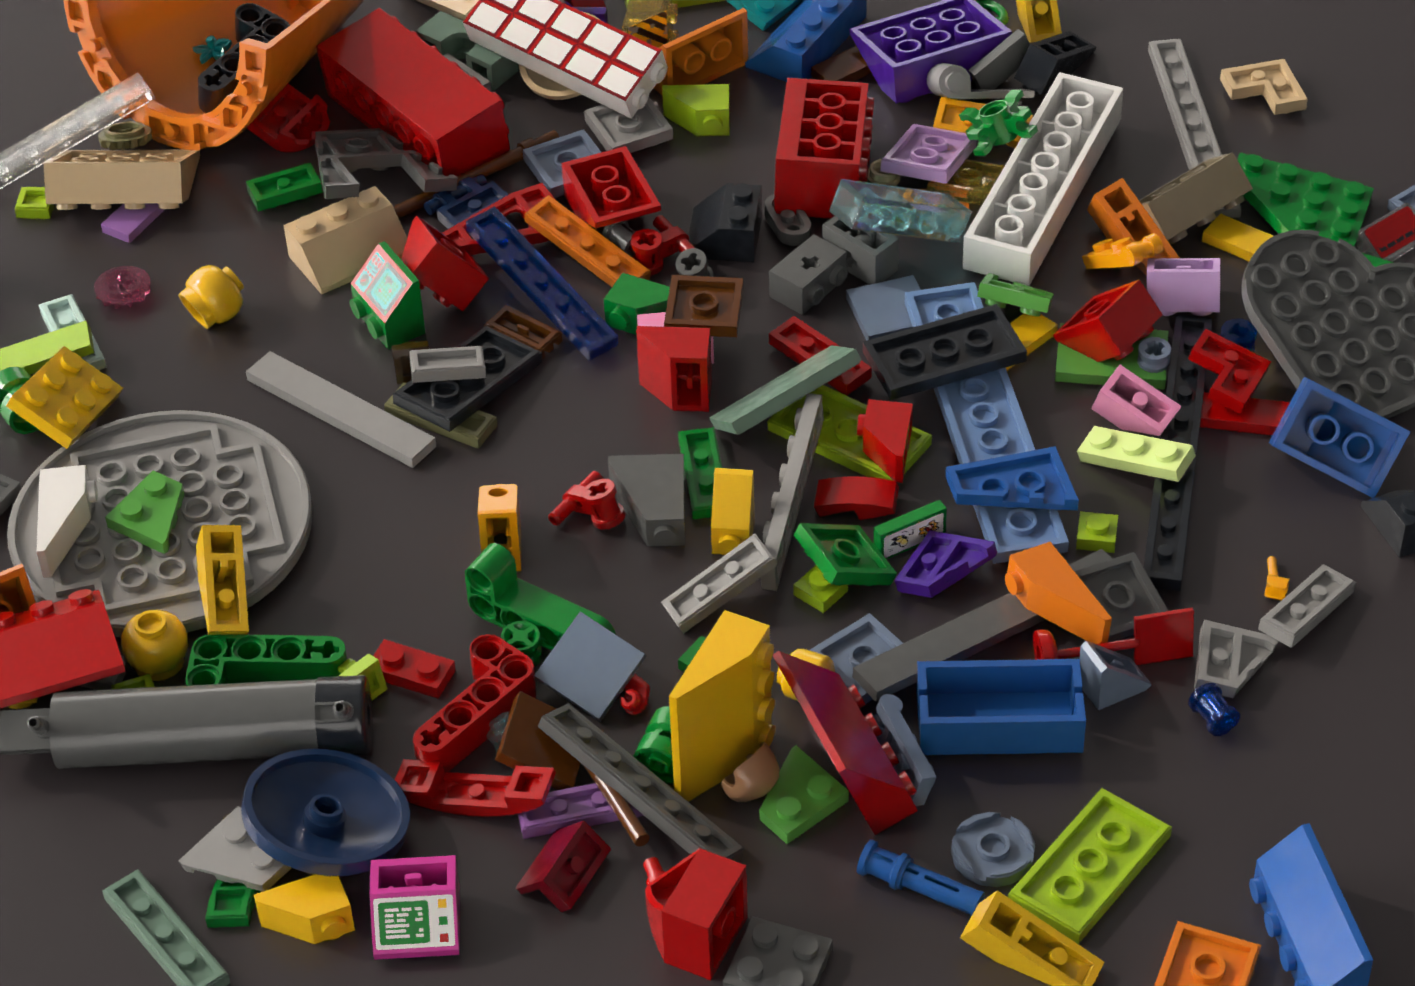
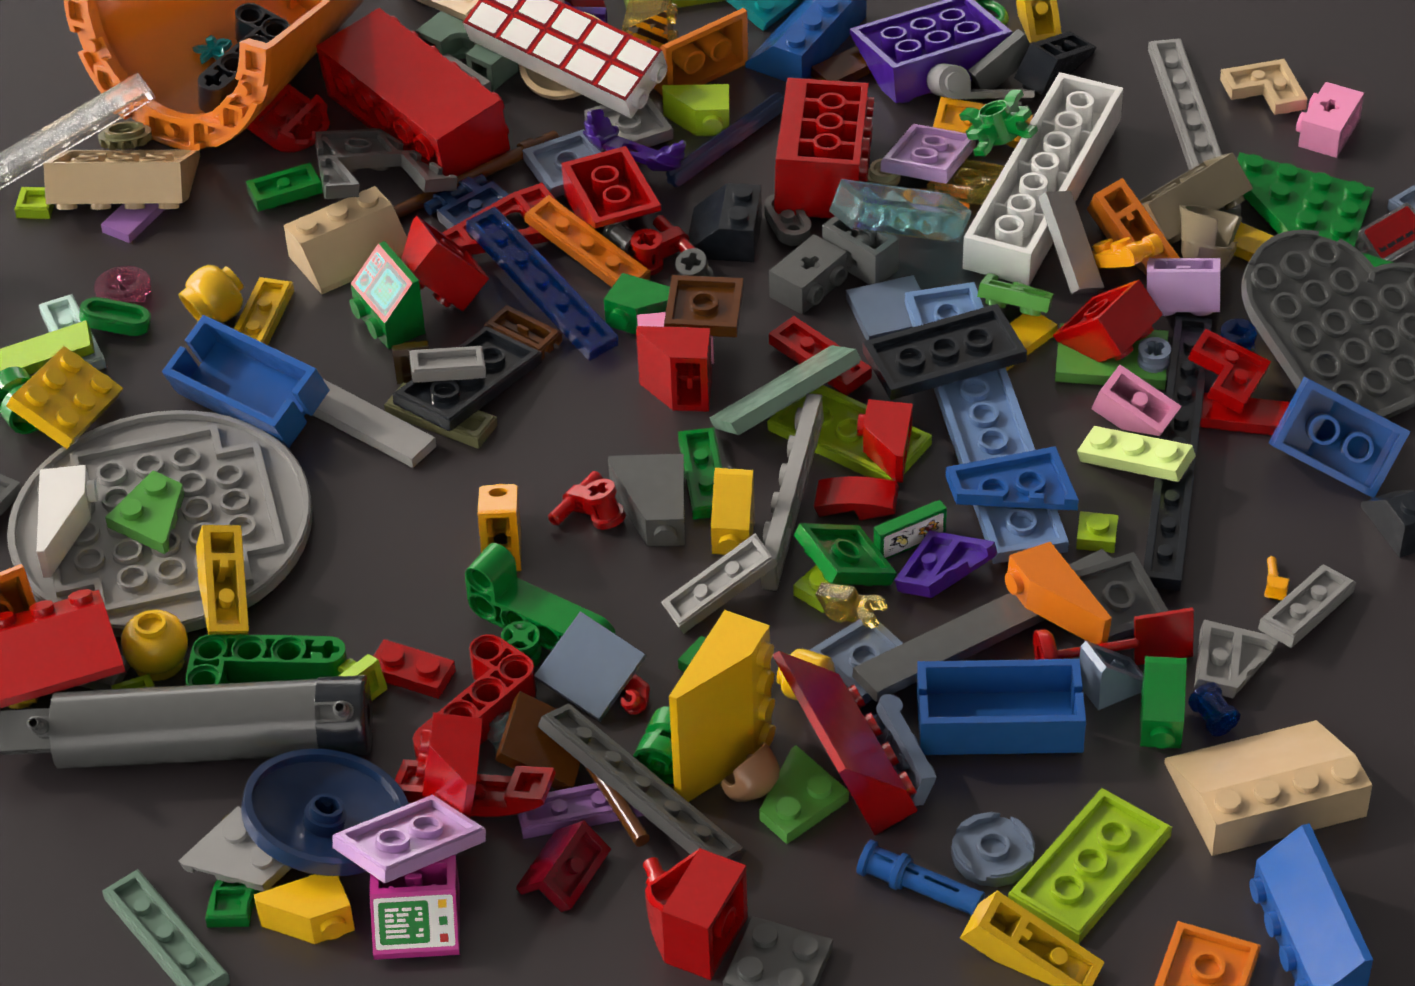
none -> green tile [79,297,151,336]
none -> blue piece [162,315,330,448]
none -> yellow tile [234,277,294,345]
none -> lavender tile [333,795,486,883]
none -> red slope [416,712,483,818]
none -> dark purple piece [583,109,686,171]
none -> dark blue axle [666,92,785,188]
none -> clear yellow plate [815,582,888,628]
none -> light grey tile [1038,191,1104,294]
none -> green slope [1140,656,1187,749]
none -> tan slope [1165,720,1372,856]
none -> dark tan helmet [1179,205,1242,272]
none -> bright pink brick [1296,82,1364,158]

